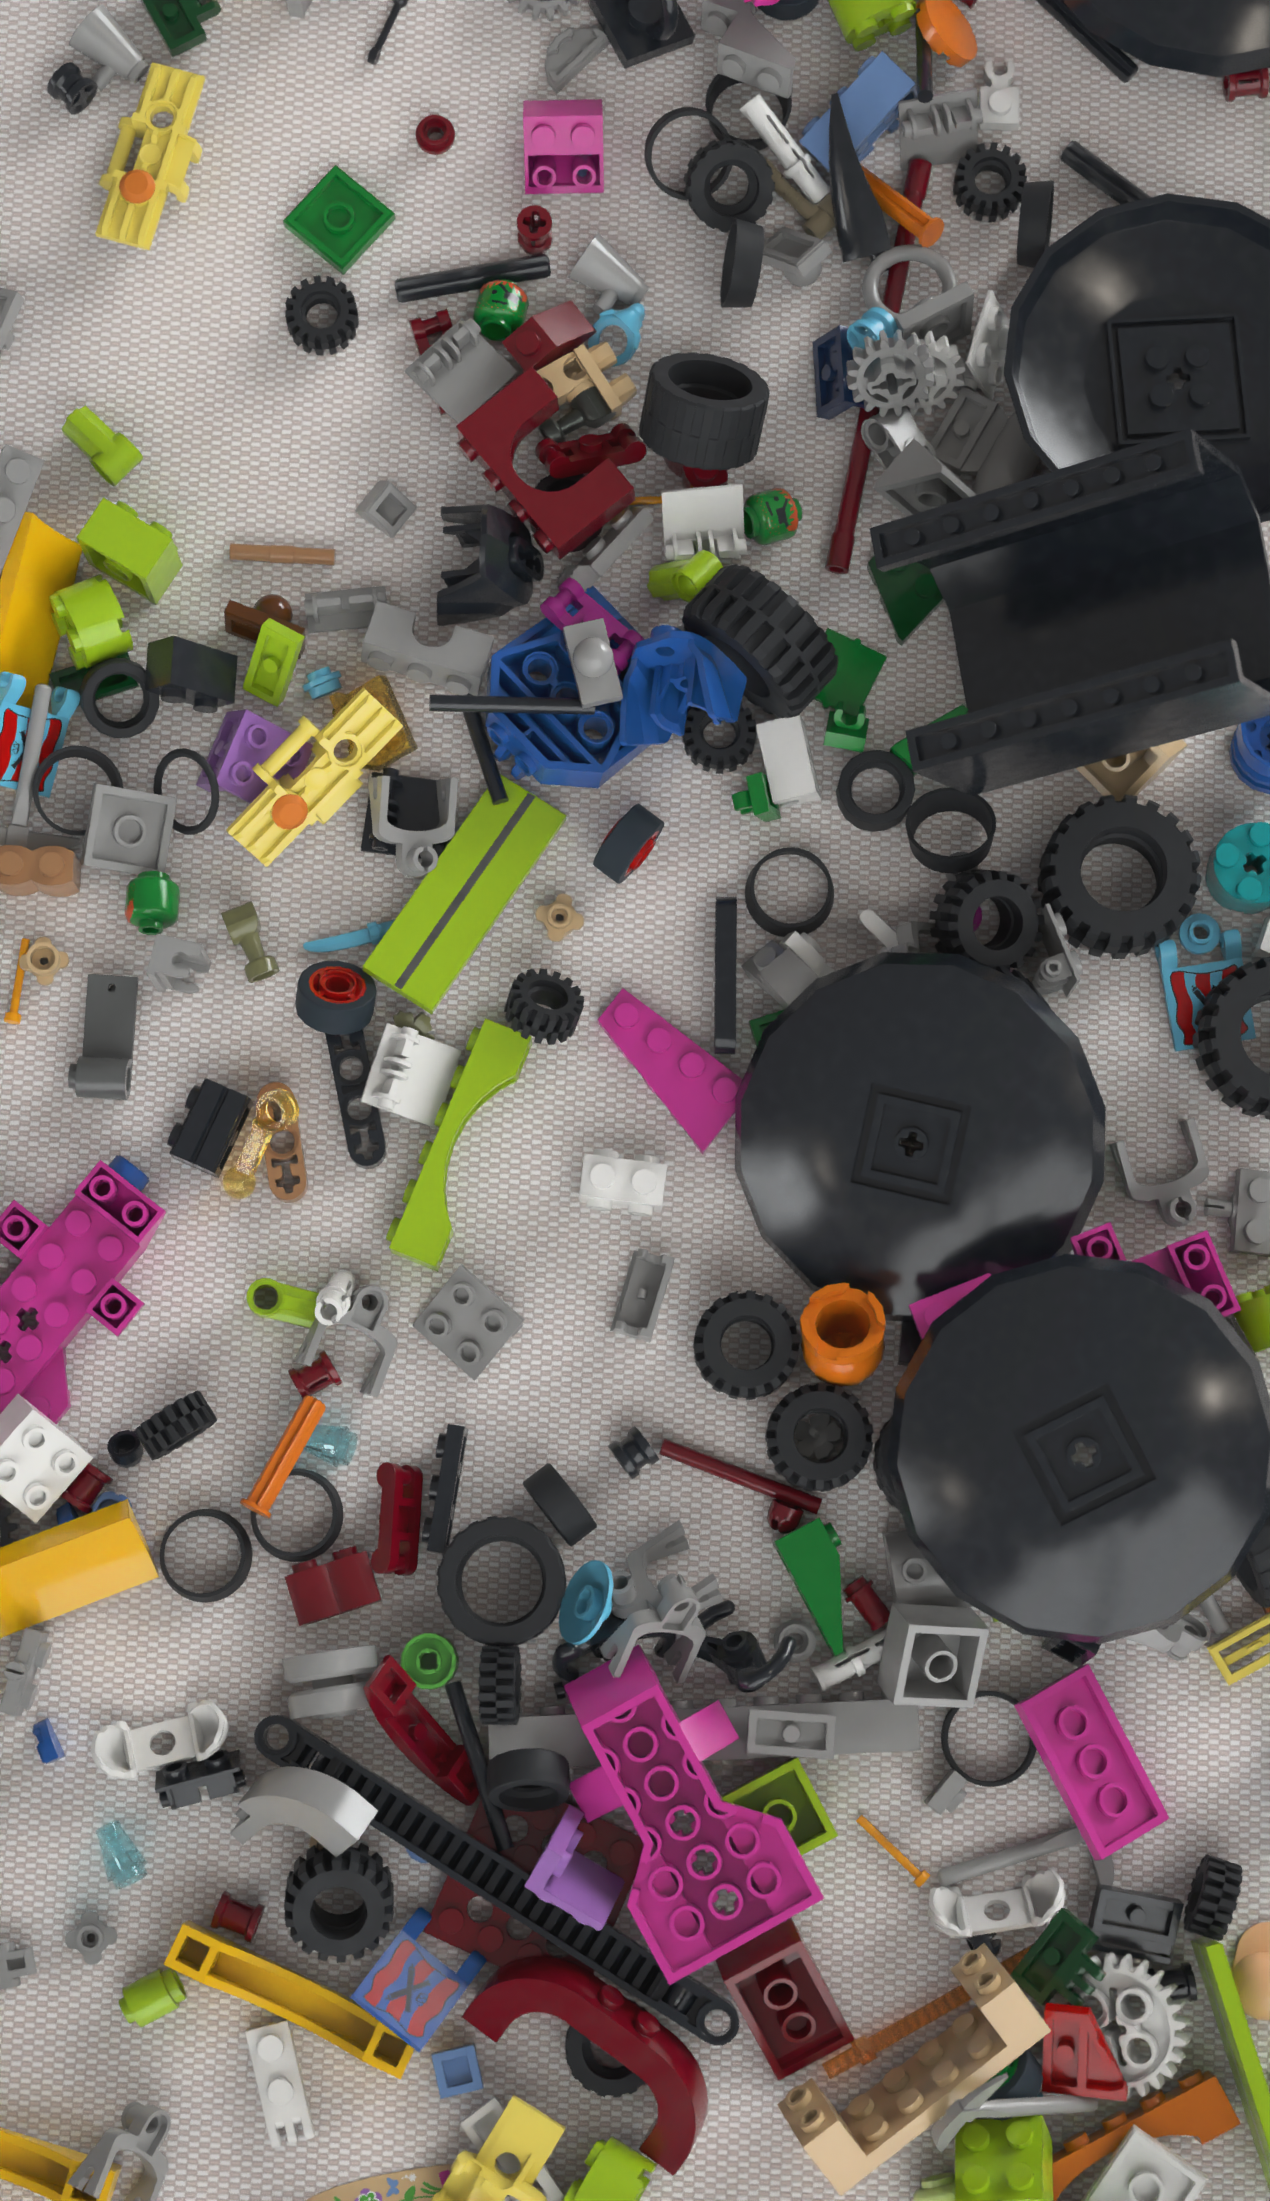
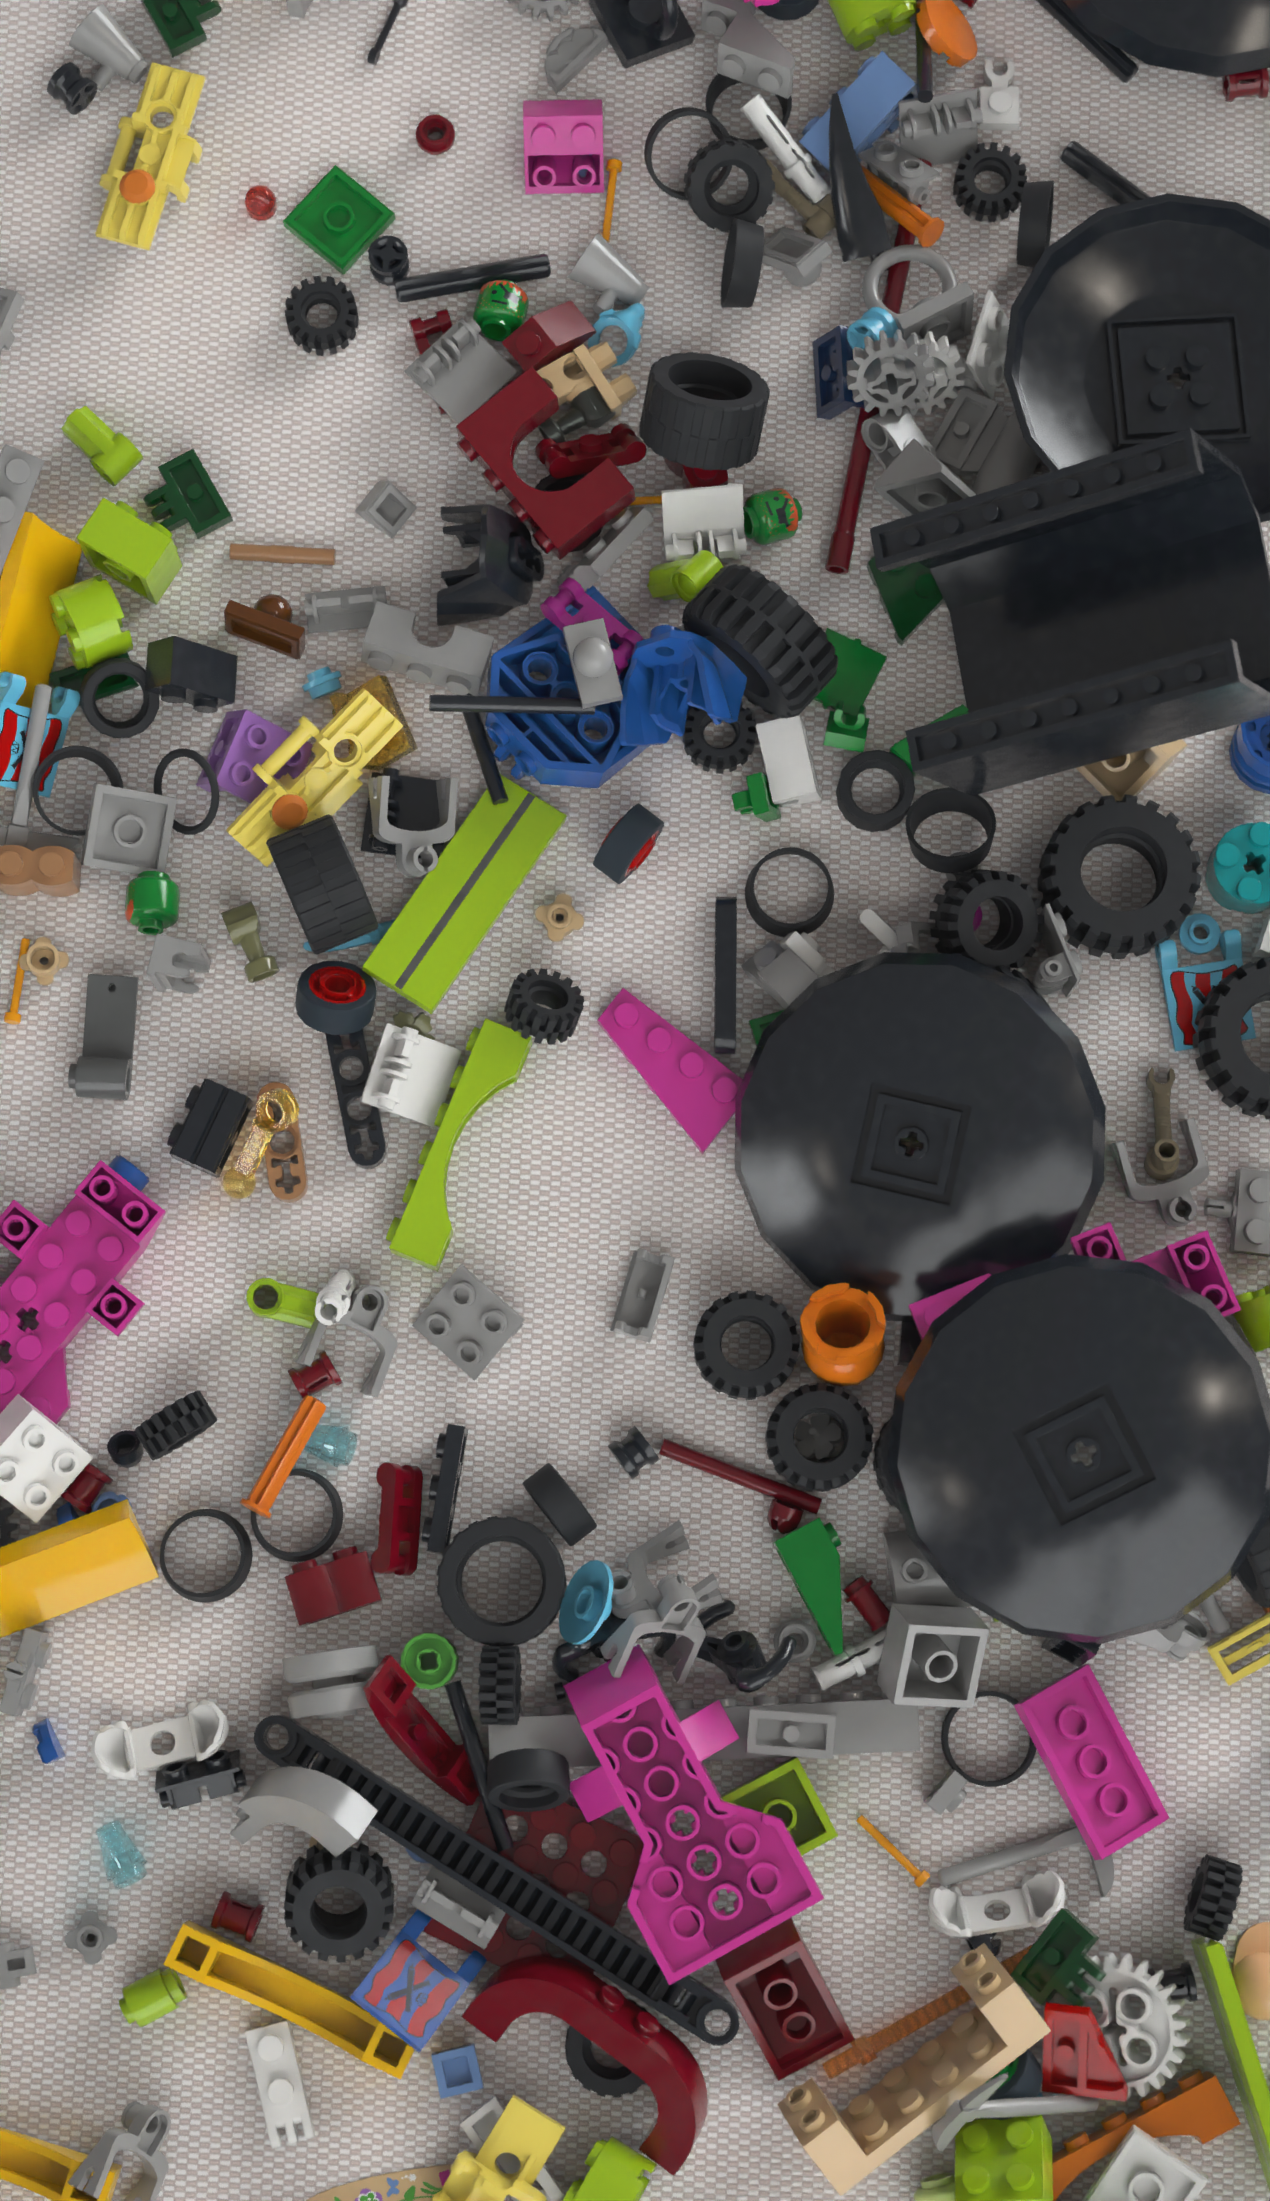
lime plate [242,618,305,707] -> none
dark red bush [517,205,553,255] -> none
medium lavender bracket [524,1805,625,1931] -> none
white brick [579,1149,668,1217] -> none
black plate [1088,1883,1184,1965] -> none
none -> dark green hinge [143,449,233,539]
none -> clear red hinge [245,185,277,221]
none -> black tyre [266,814,379,955]
none -> black wheel [368,236,409,286]
none -> light grey hinge [410,1866,506,1950]
none -> light orange piece [602,159,622,242]
none -> light grey hinge [858,140,940,205]
none -> dark tan brick [1144,1067,1180,1181]

